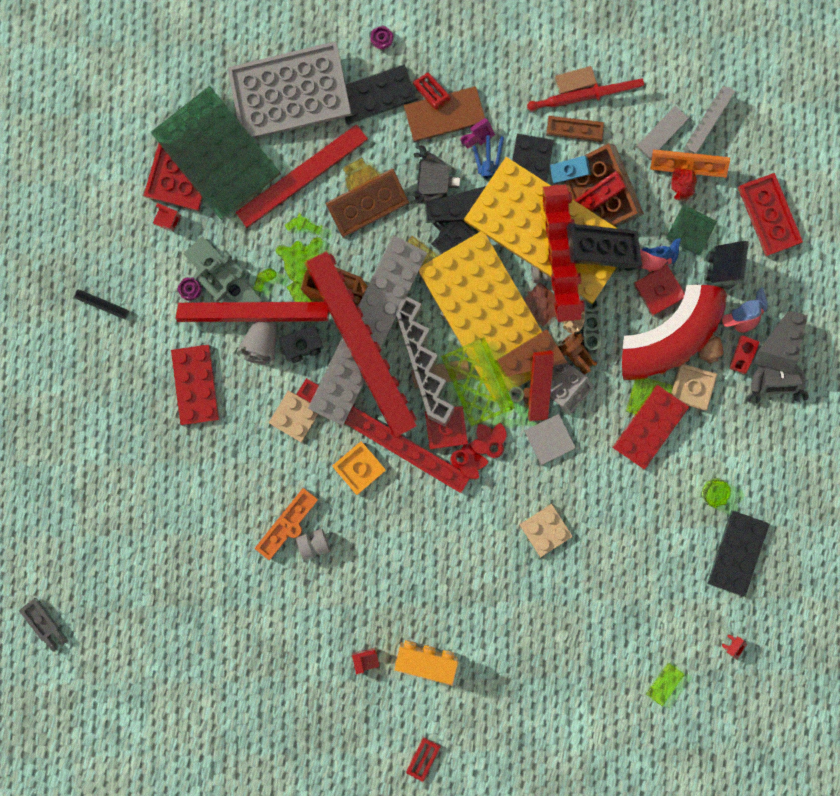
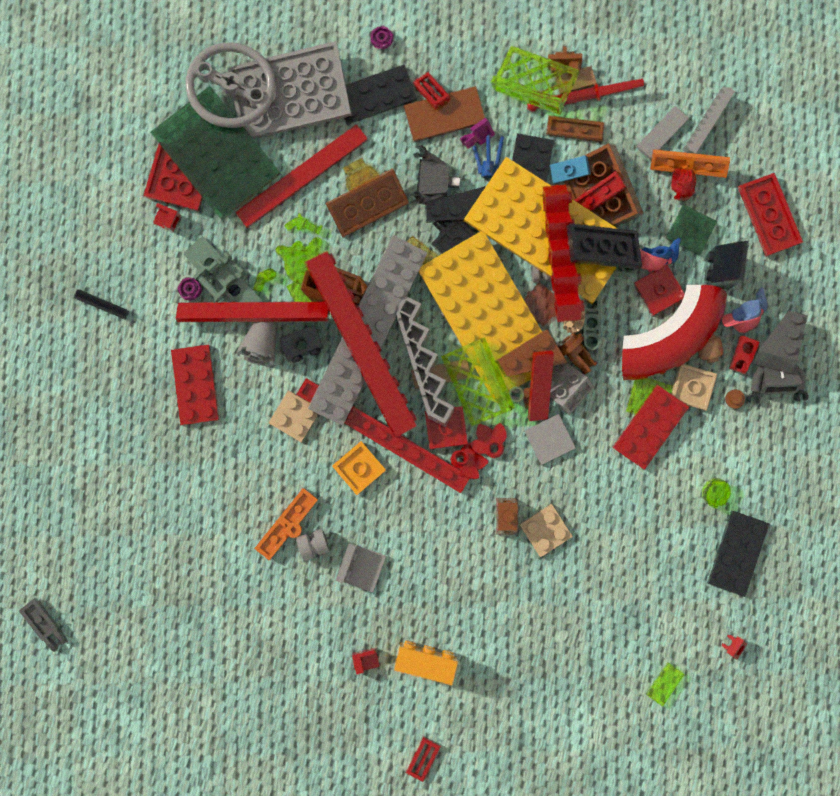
none -> light grey piece [186,42,275,128]
none -> light grey bracket [335,543,386,592]
none -> clear neon green fence [491,46,580,115]
none -> dark orange torso [496,498,518,535]
none -> dark orange hips [548,46,582,77]
none -> dark orange plate [725,389,745,409]

